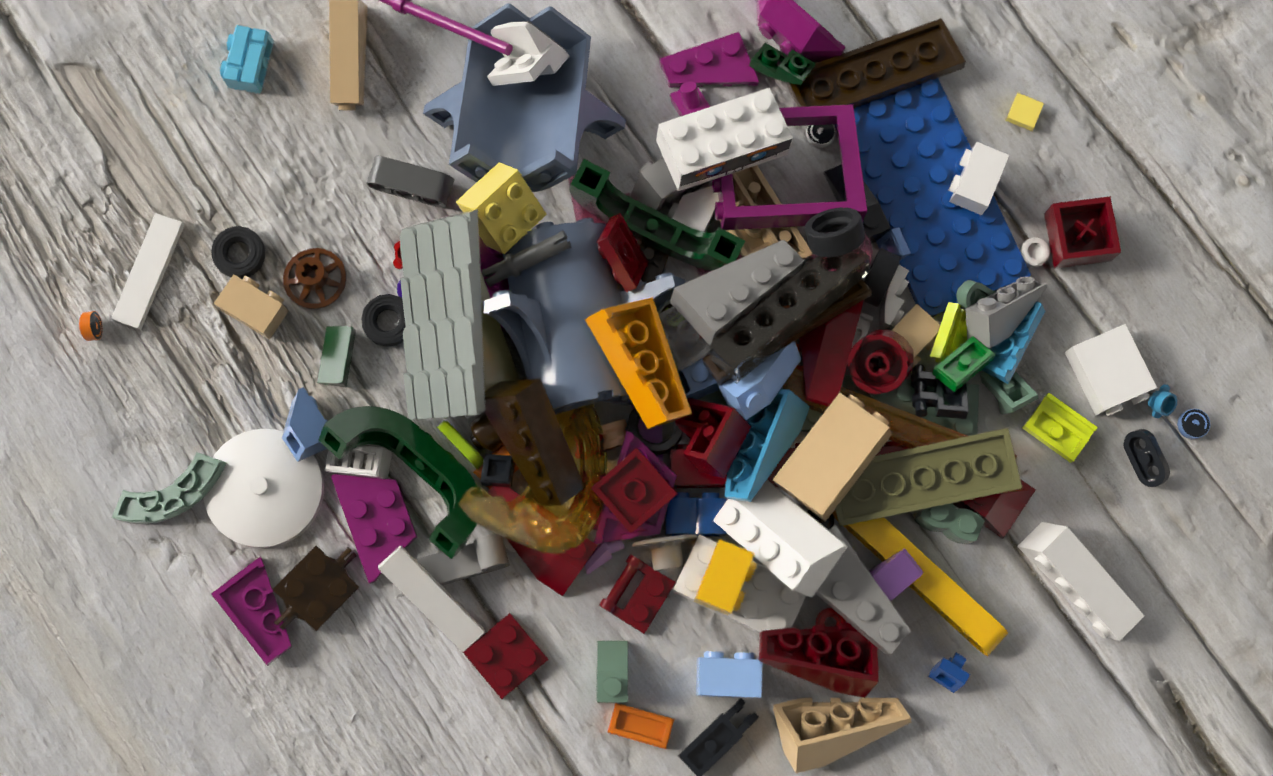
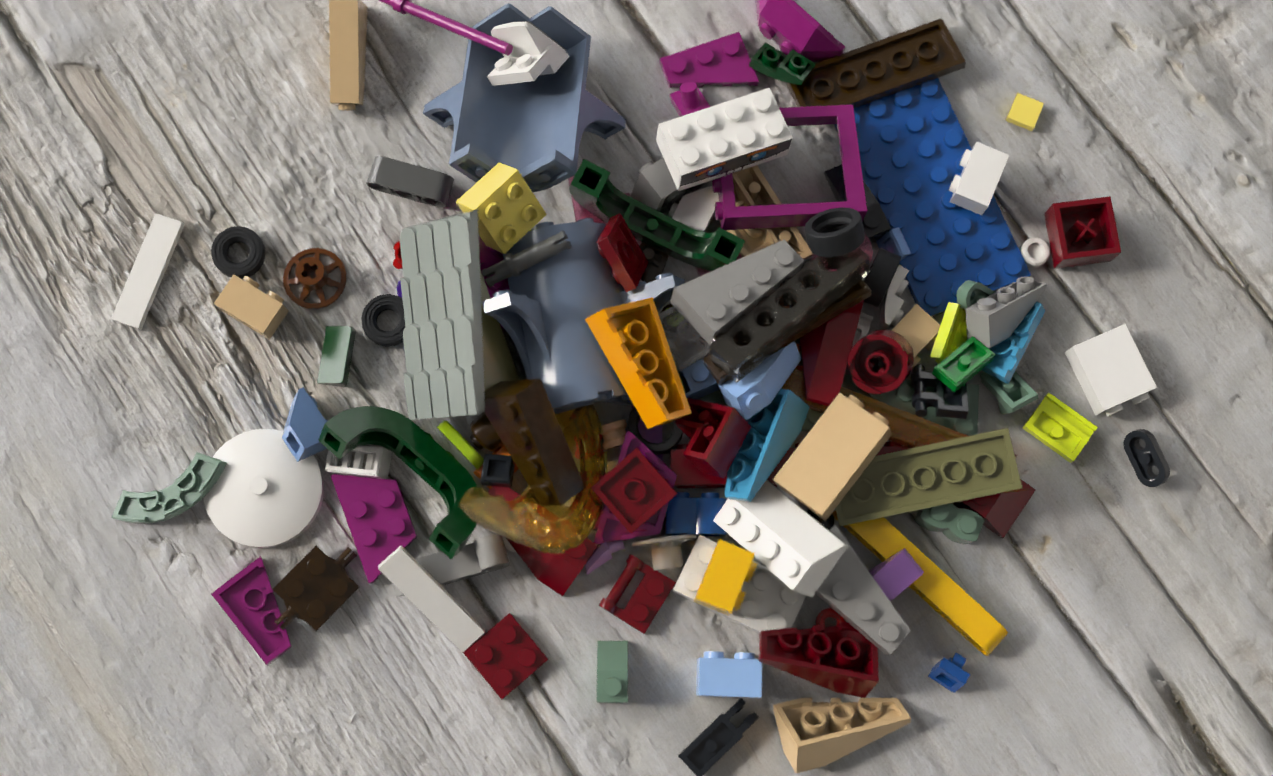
orange tile [79,311,103,341] -> none
medium azure brick [220,25,274,94] -> none
orange tile [607,703,674,749] -> none
black tile [806,124,835,148] -> none
white wedge [1017,522,1144,641] -> none
dark azure plate [1148,384,1178,418] -> none
black tile [1177,409,1210,439] -> none

